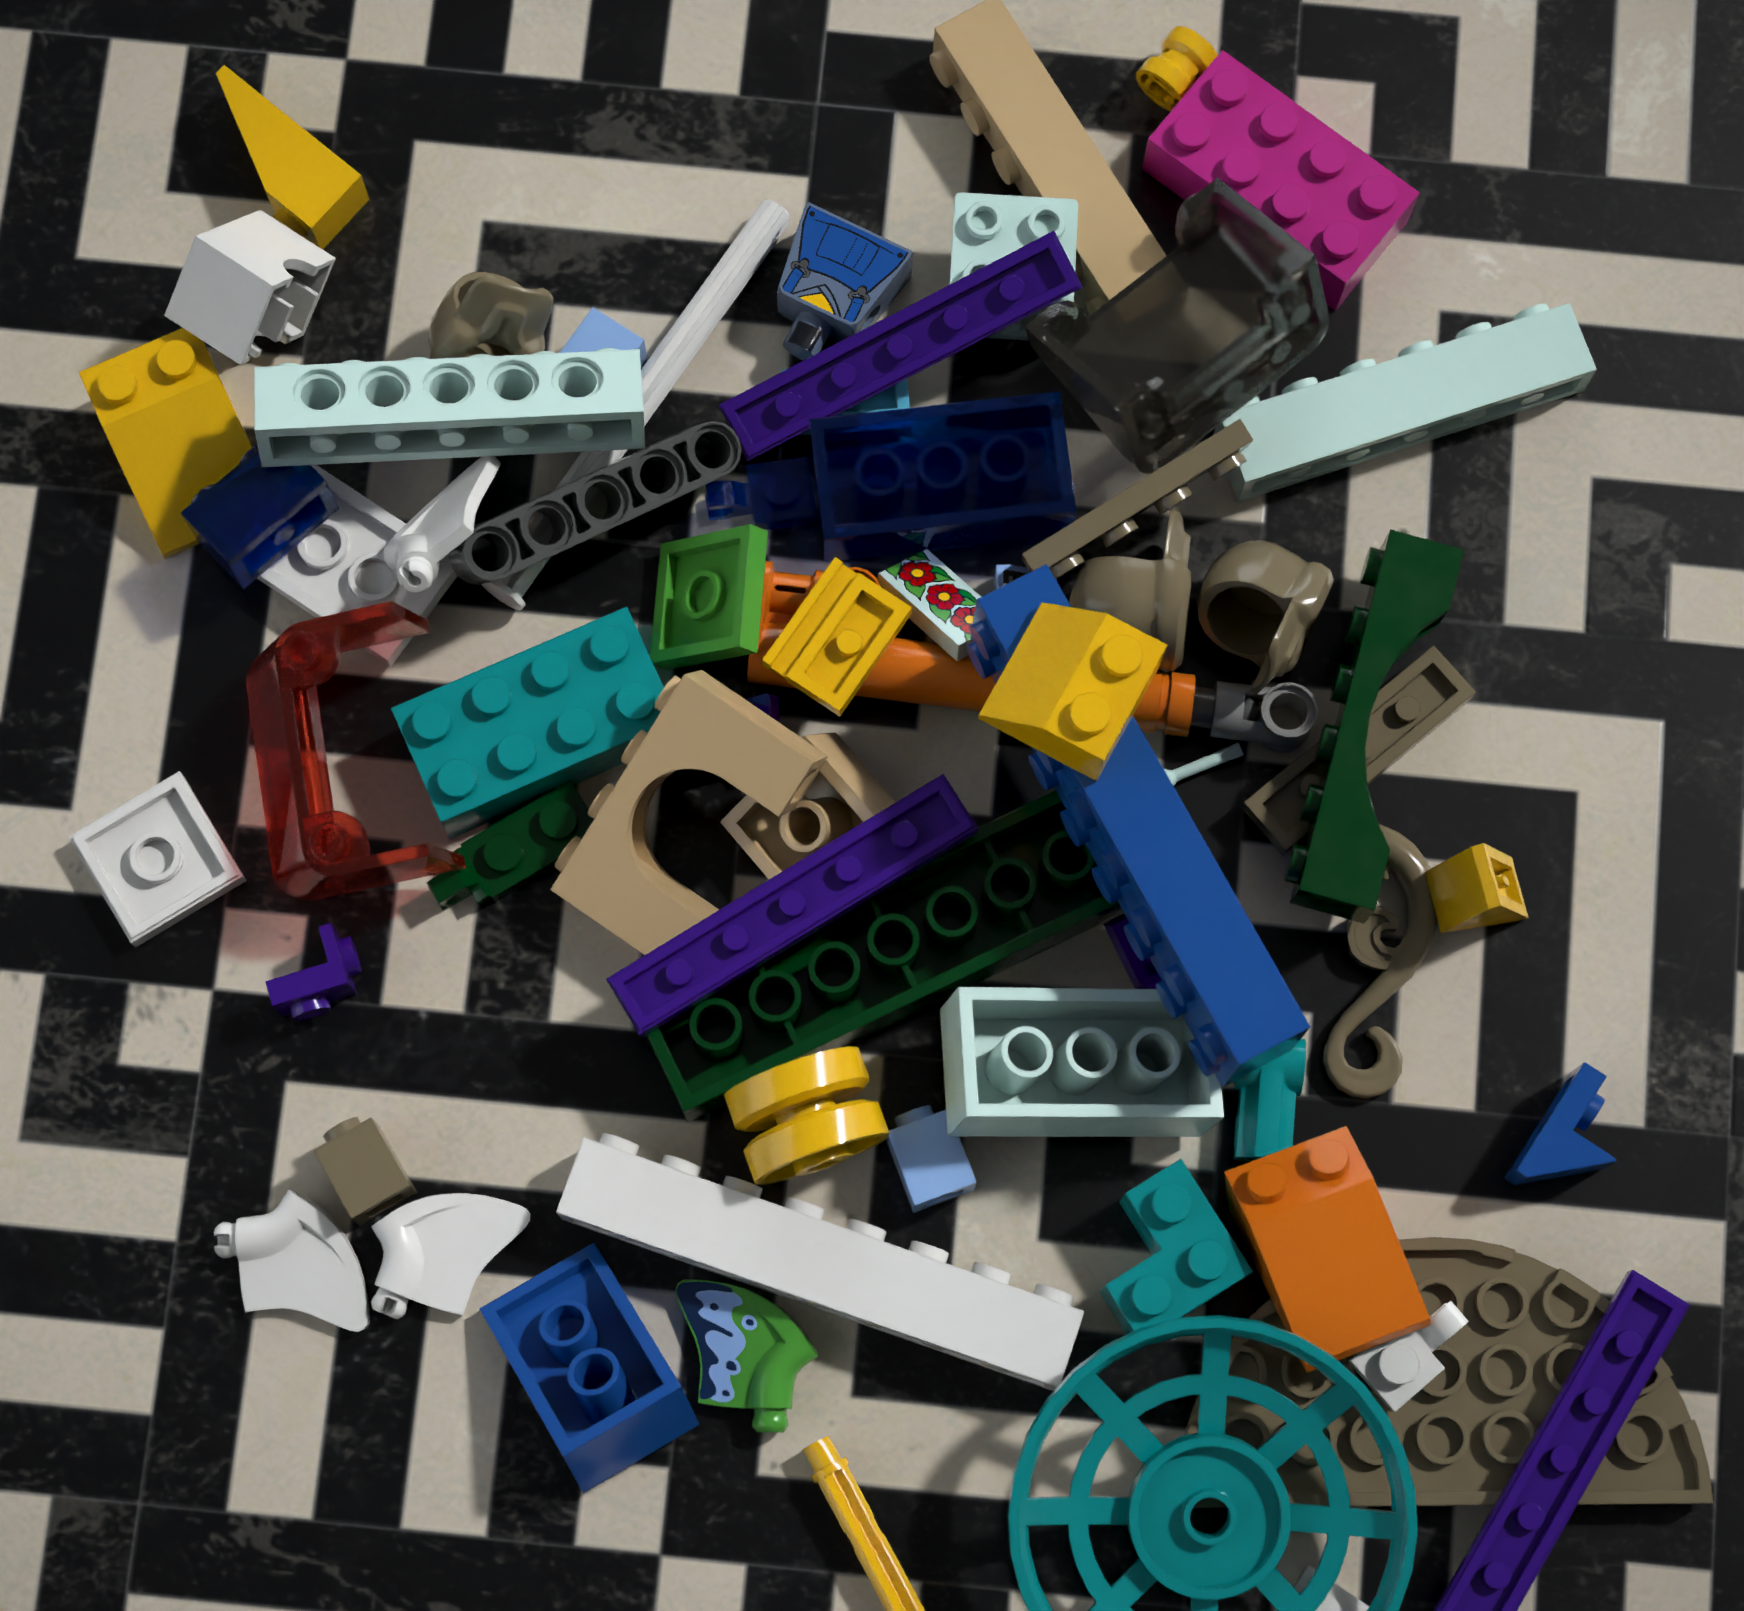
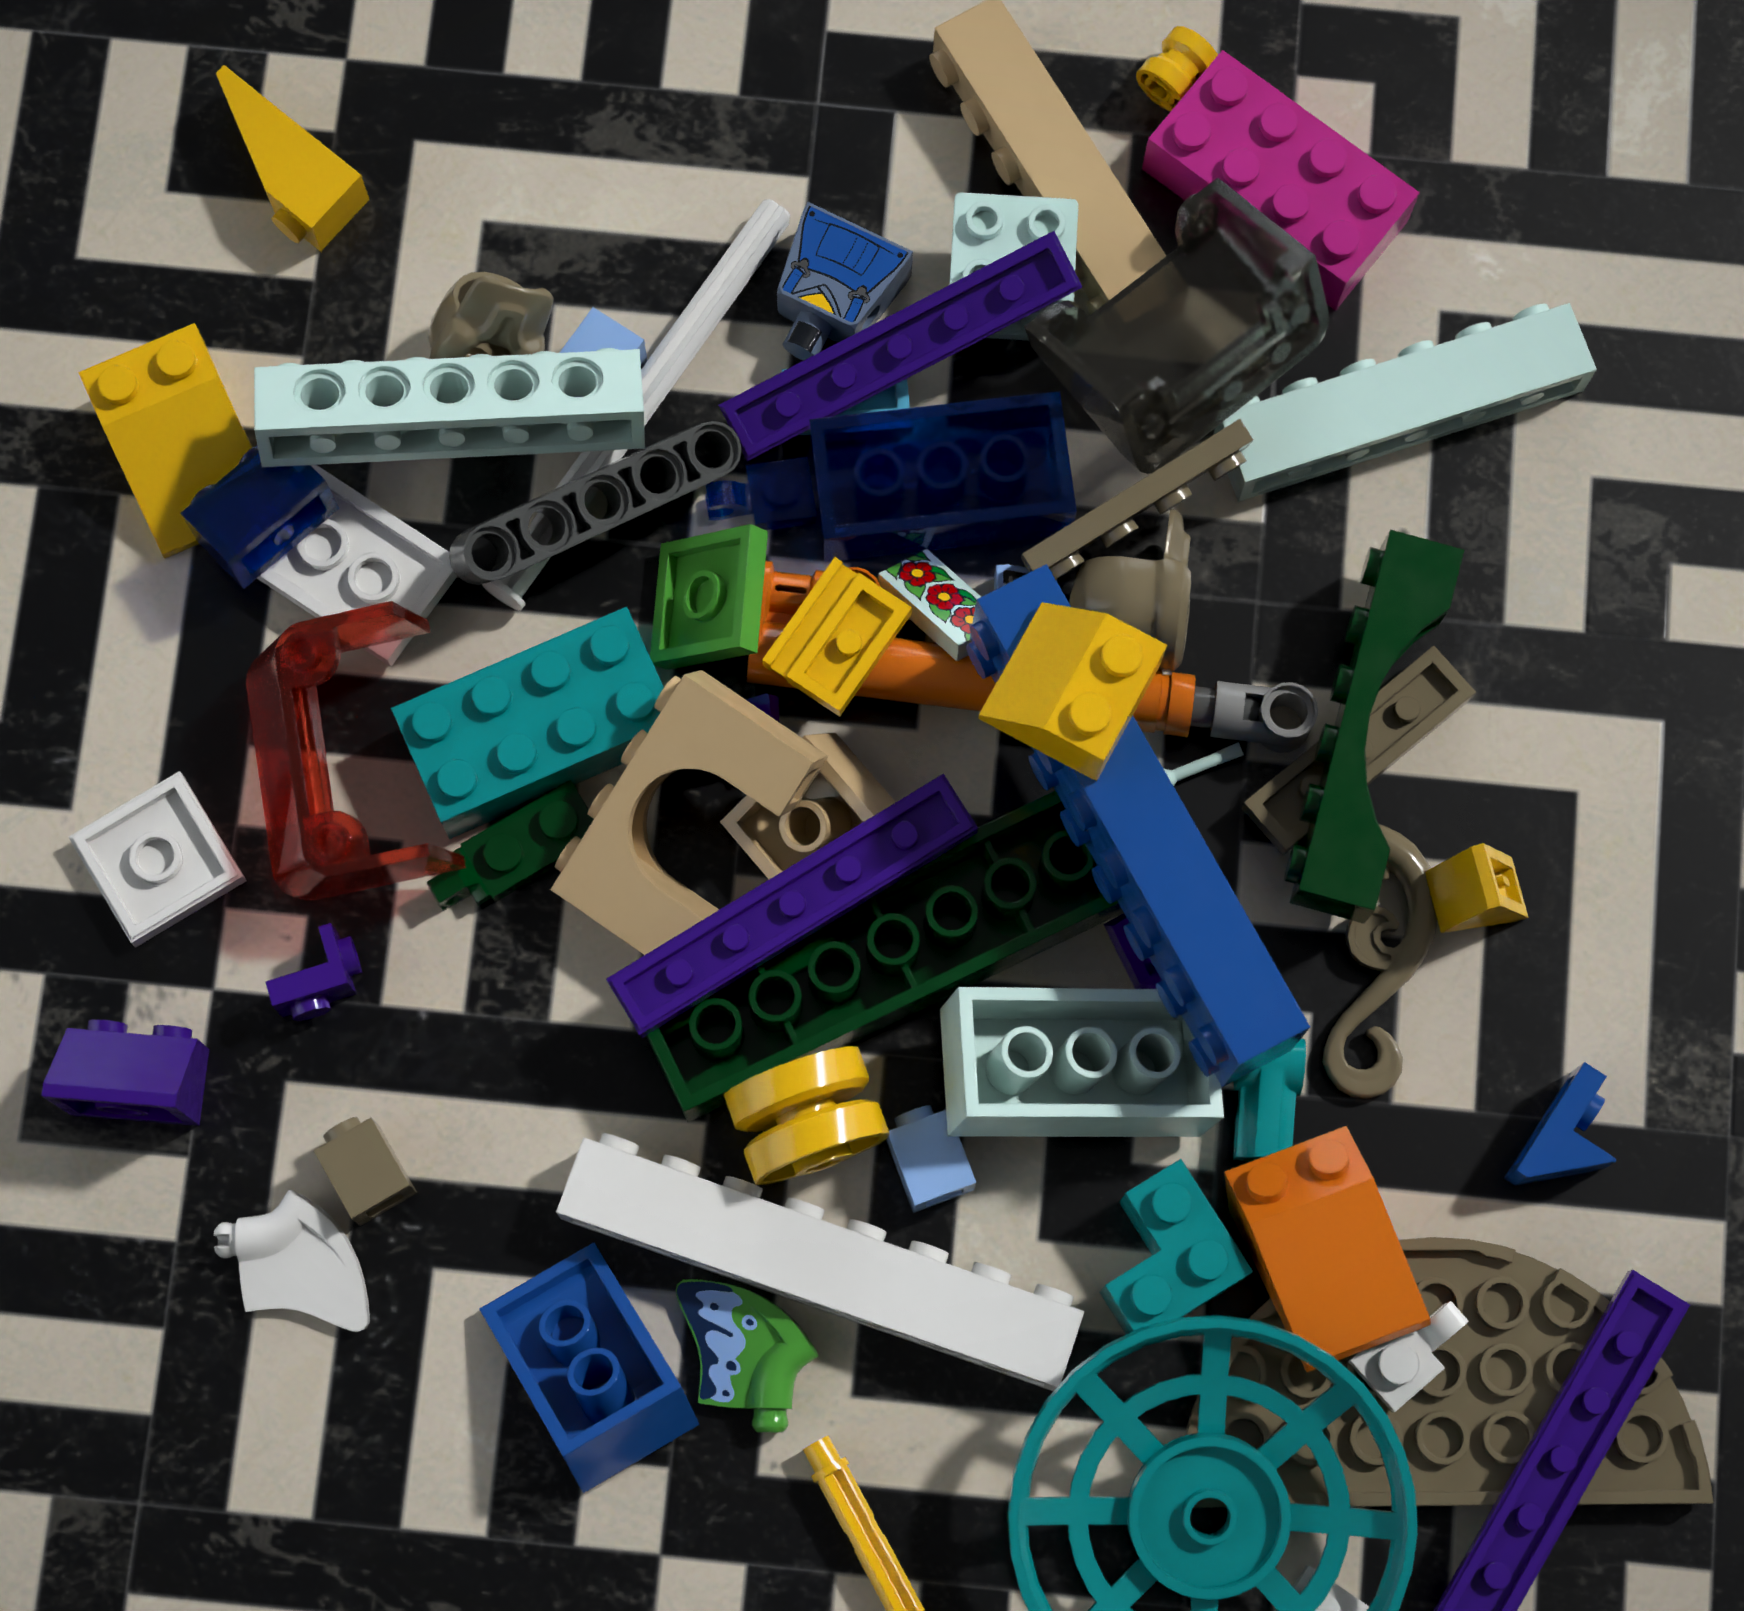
white piece [164,210,336,365] -> none
white arm [371,1193,530,1319] -> none
white arm [384,456,501,593] -> none
dark tan piece [1197,540,1334,695] -> none
none -> dark purple slope [41,1020,209,1126]

